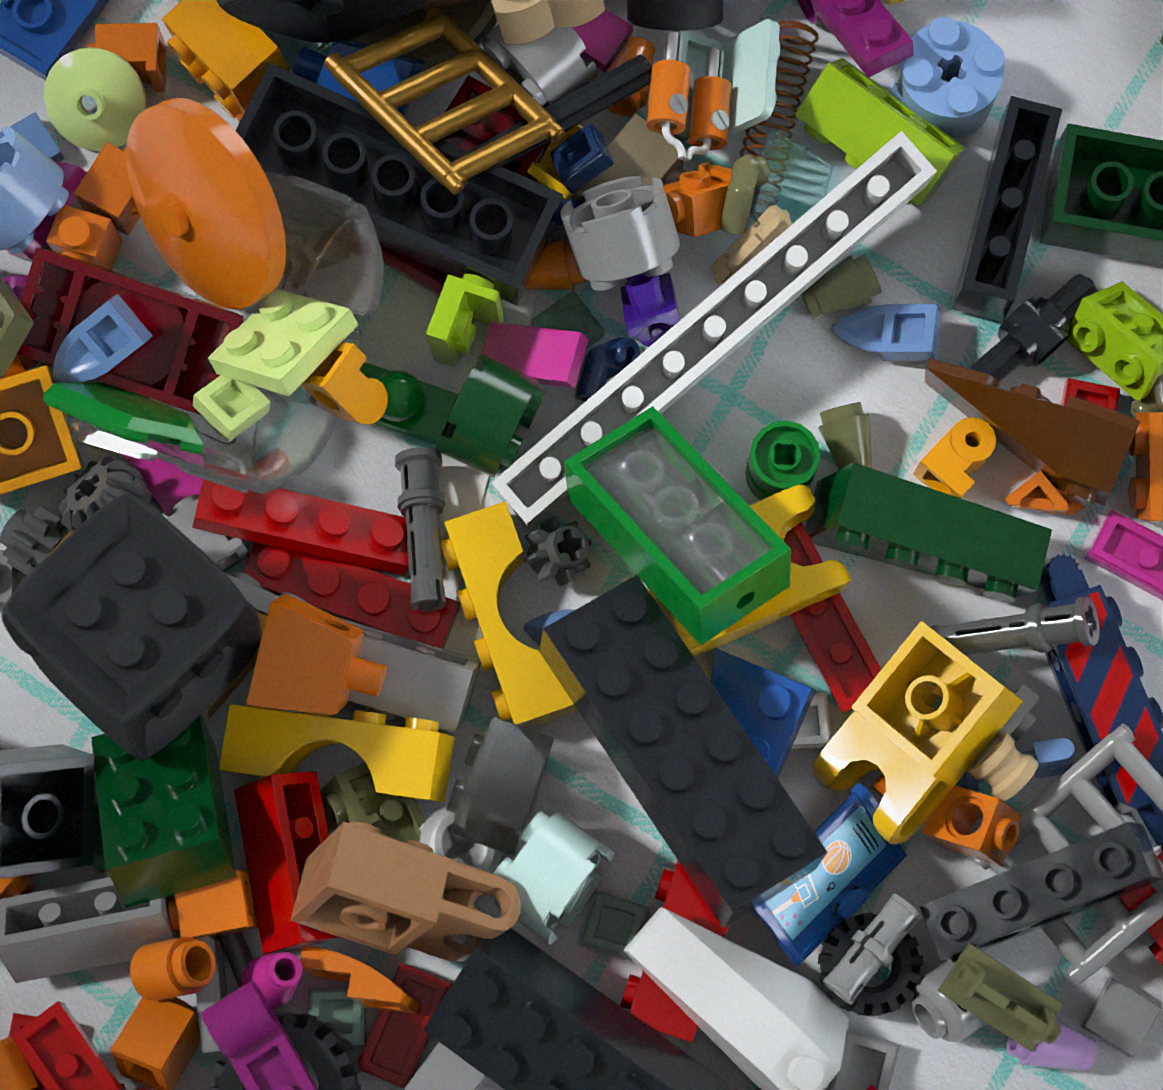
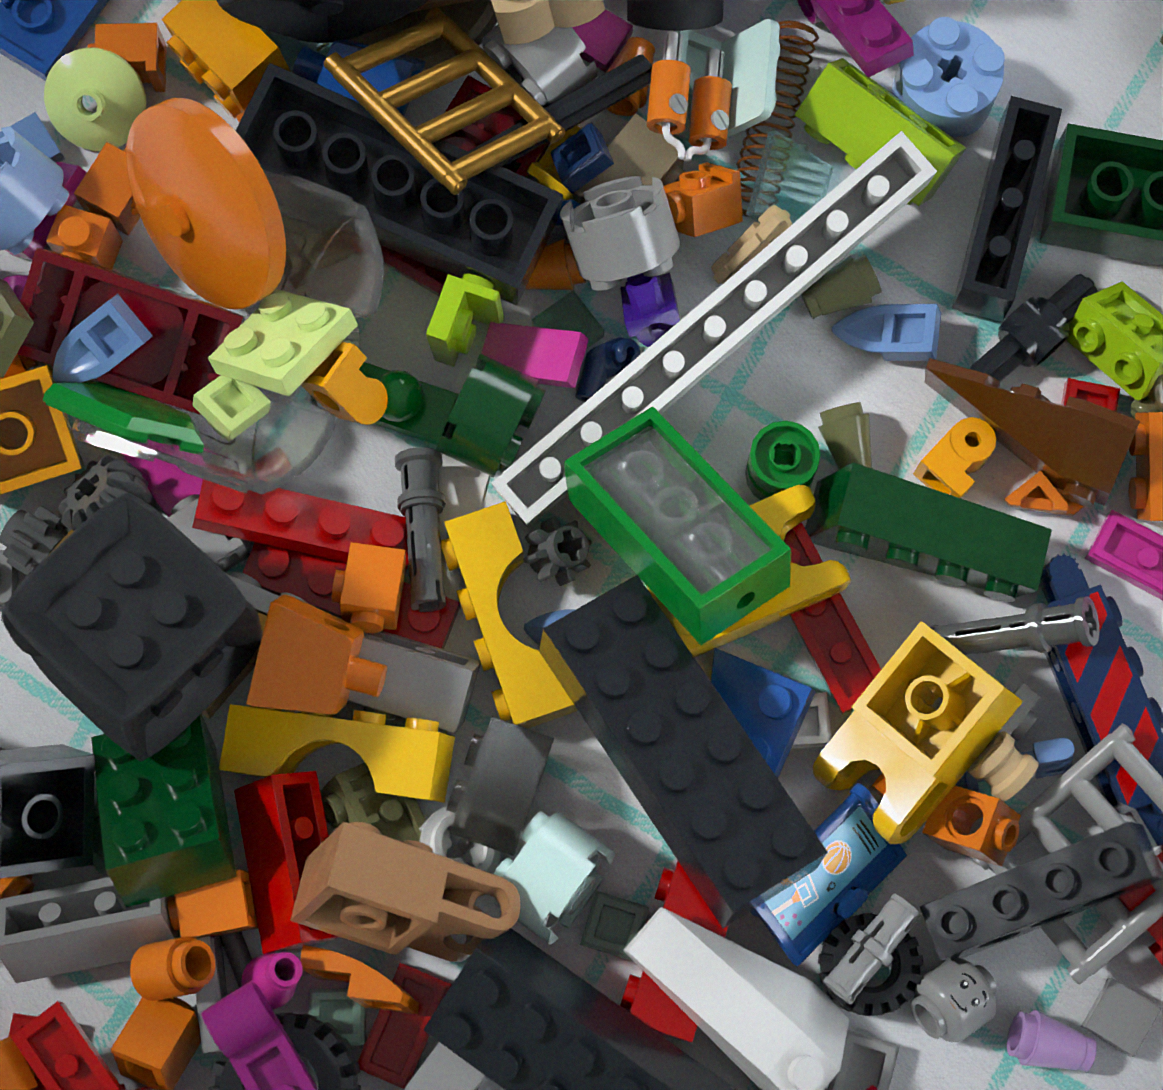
olive arm [720,154,770,234] -> none
olive hinge [937,943,1063,1052] -> none
none -> orange brick [332,542,406,633]

